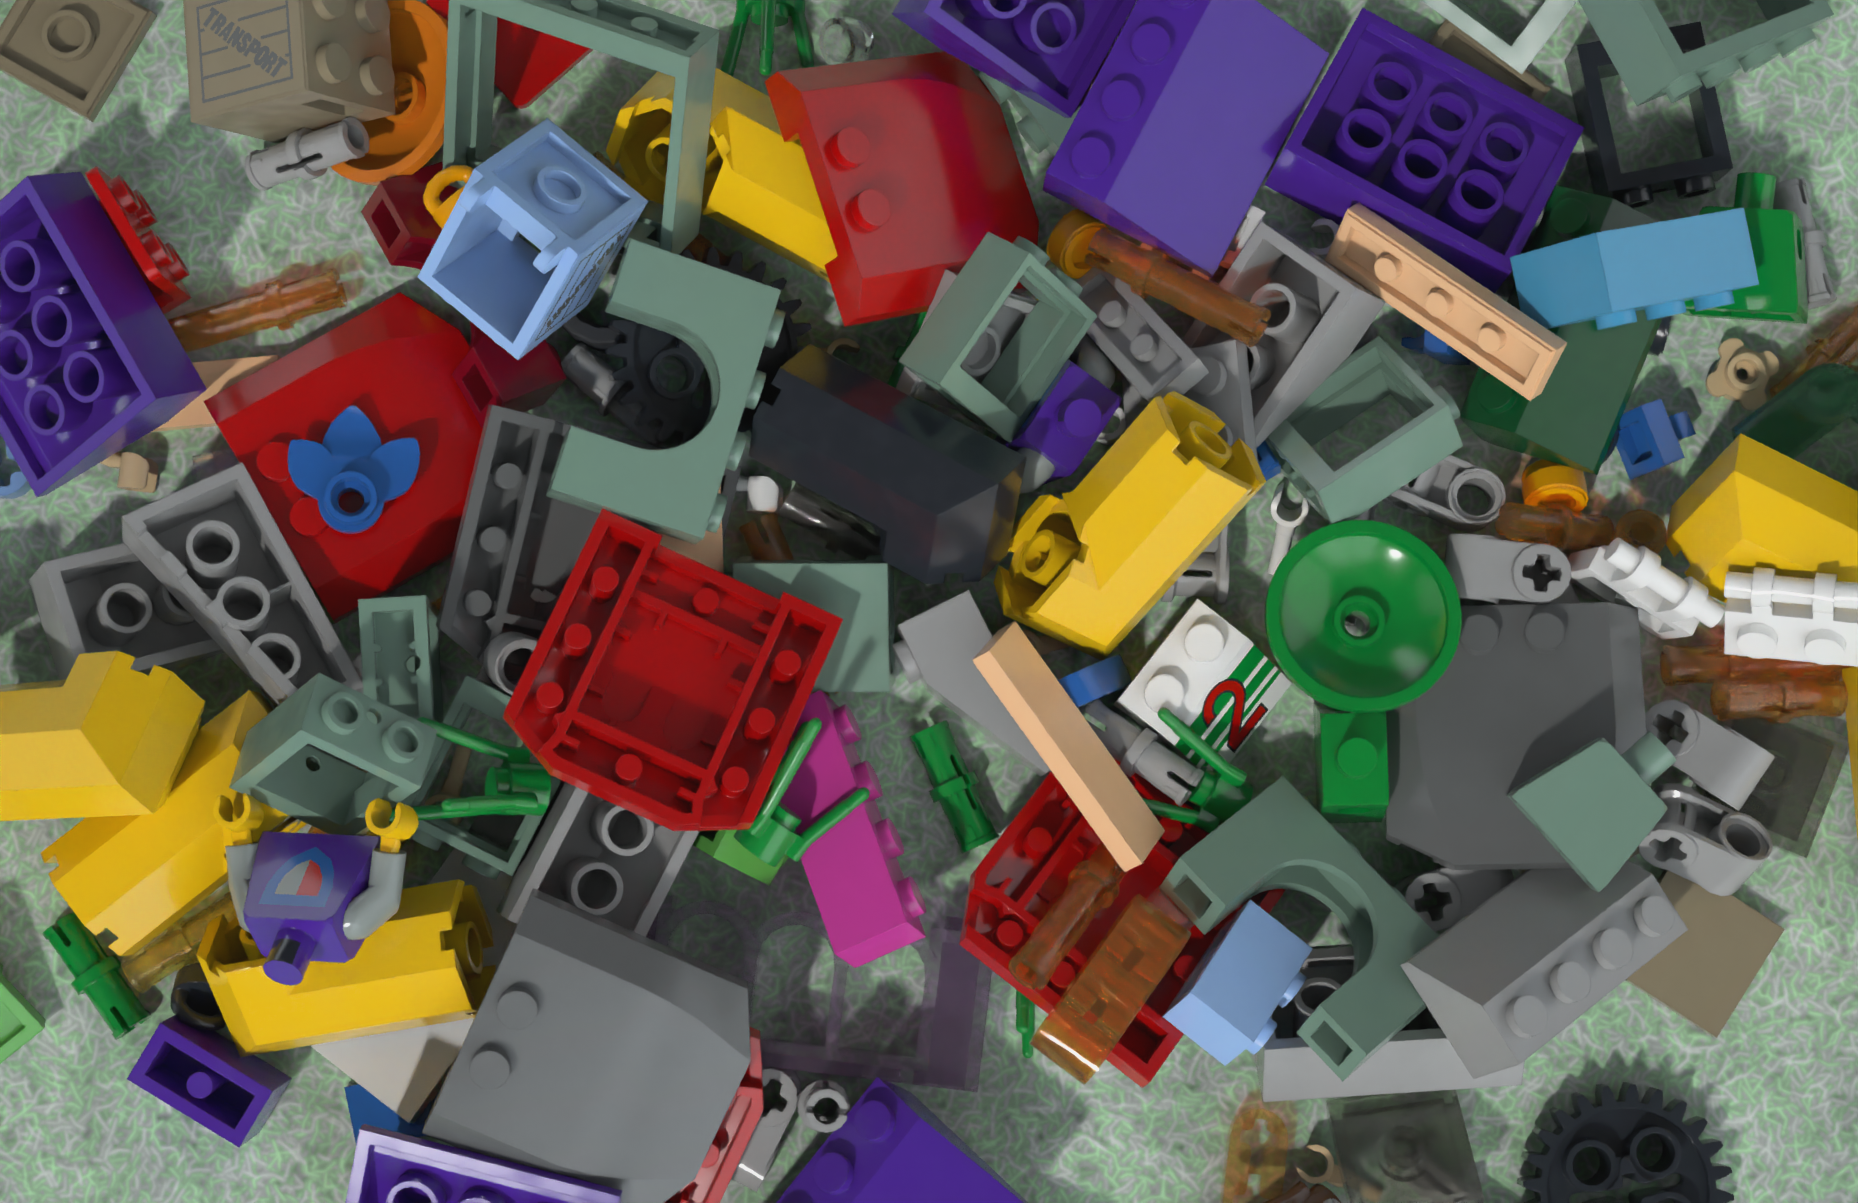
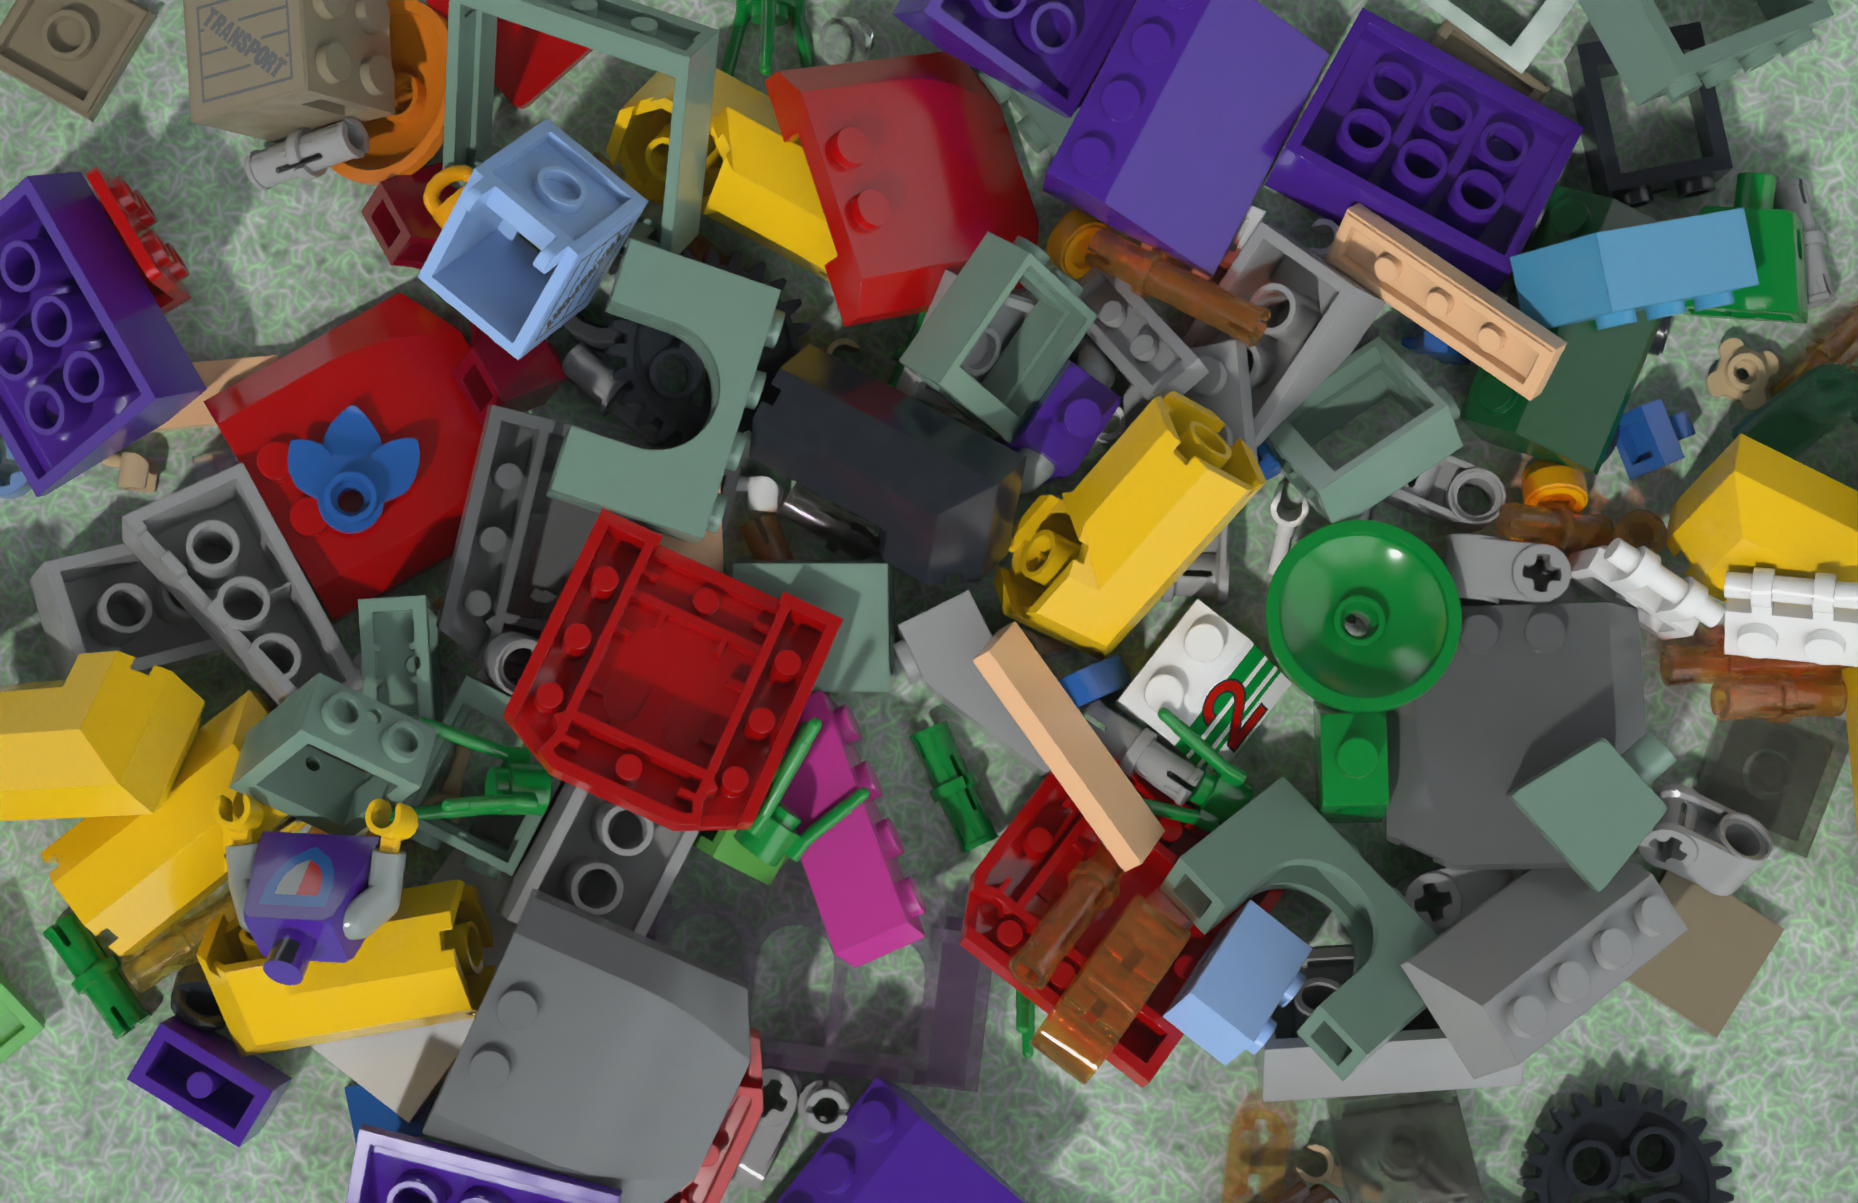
clear orange pin [167,267,347,353] -> none
light grey piece [1645,700,1775,811] -> none

